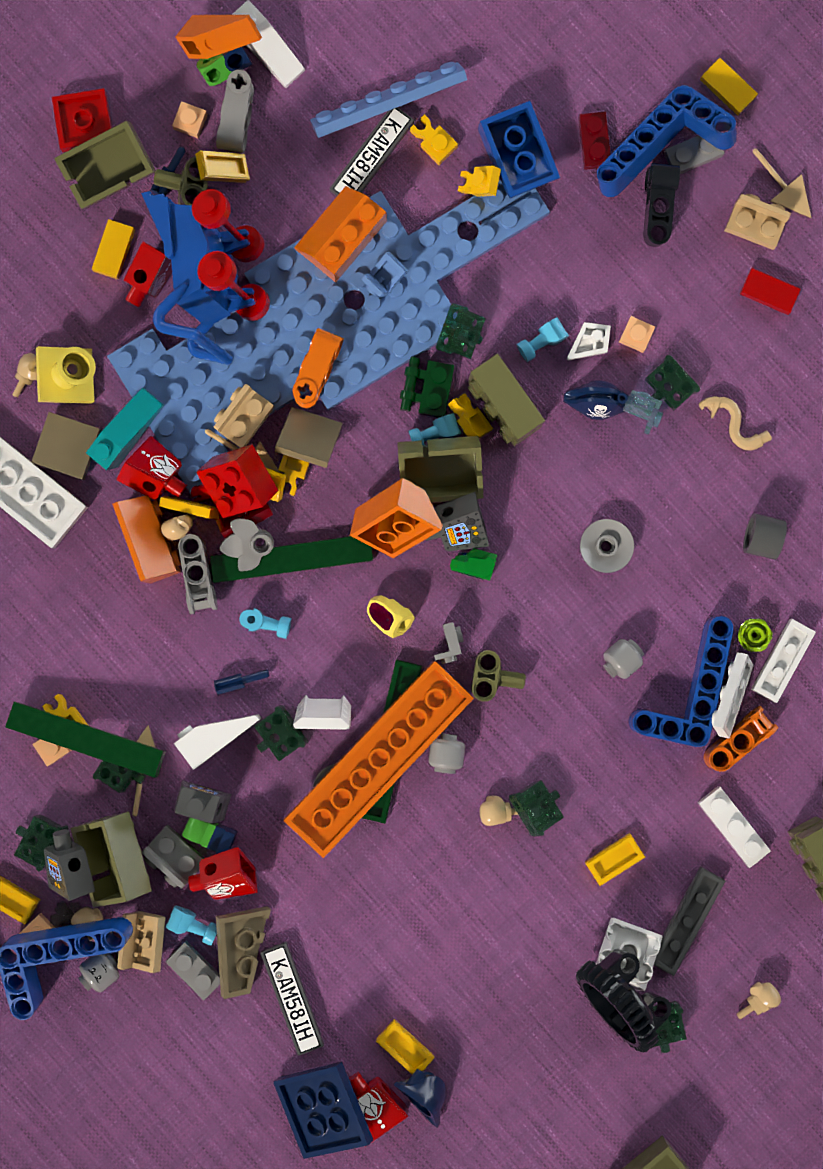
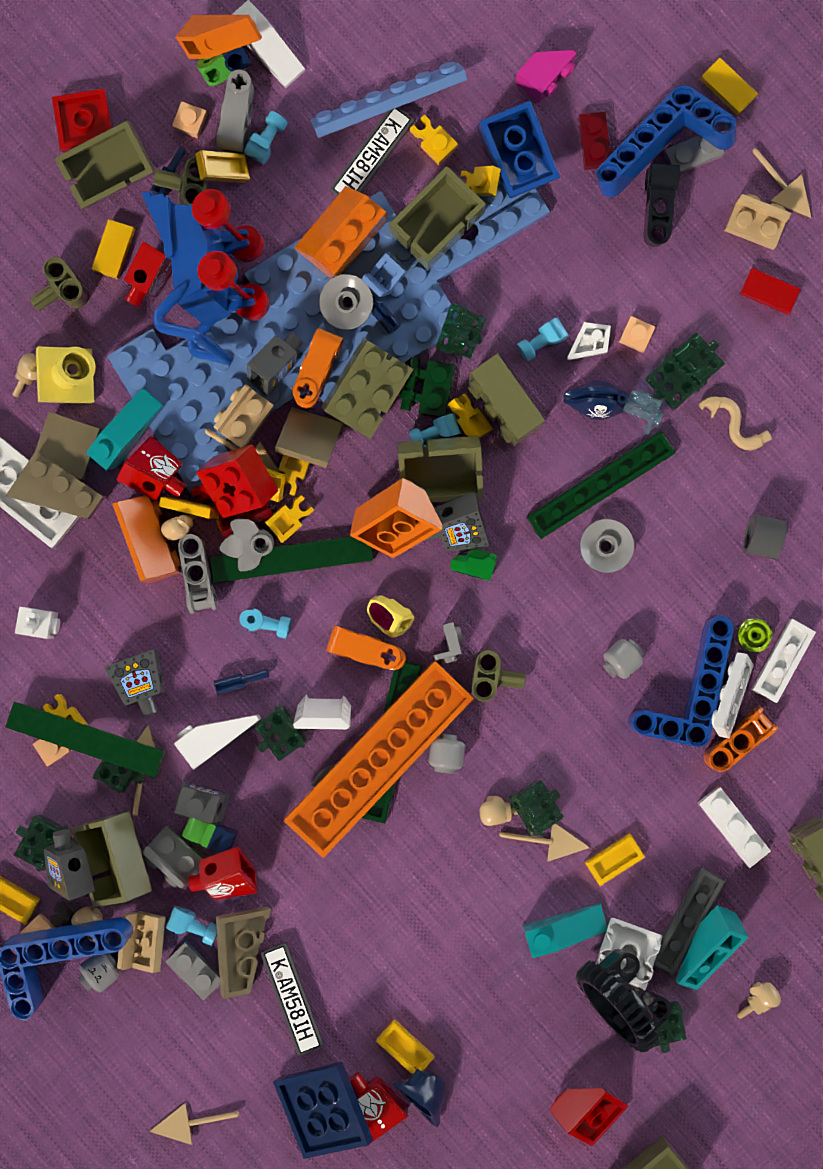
none -> dark tan wing [5,451,105,520]
none -> white brick [15,607,60,639]
none -> olive beam [30,257,88,311]
none -> torso [104,649,165,717]
none -> tan piece [149,1103,239,1145]
none -> medium azure leg [244,111,288,165]
none -> dark grey torso [247,332,303,397]
none -> yellow plate [264,495,314,543]
none -> light grey dish [319,274,373,330]
none -> olive piece [321,338,414,439]
none -> orange piece [326,625,406,670]
none -> dark blue axle [372,297,401,334]
none -> olive piece [389,166,486,270]
none -> tan piece [499,822,590,862]
none -> dark pink slope [515,50,577,103]
none -> teal slope [522,903,607,959]
none -> dark green tile [526,431,676,540]
none -> red slope [548,1088,629,1147]
none -> clear green piece [668,332,725,390]
none -> teal slope [676,905,749,990]

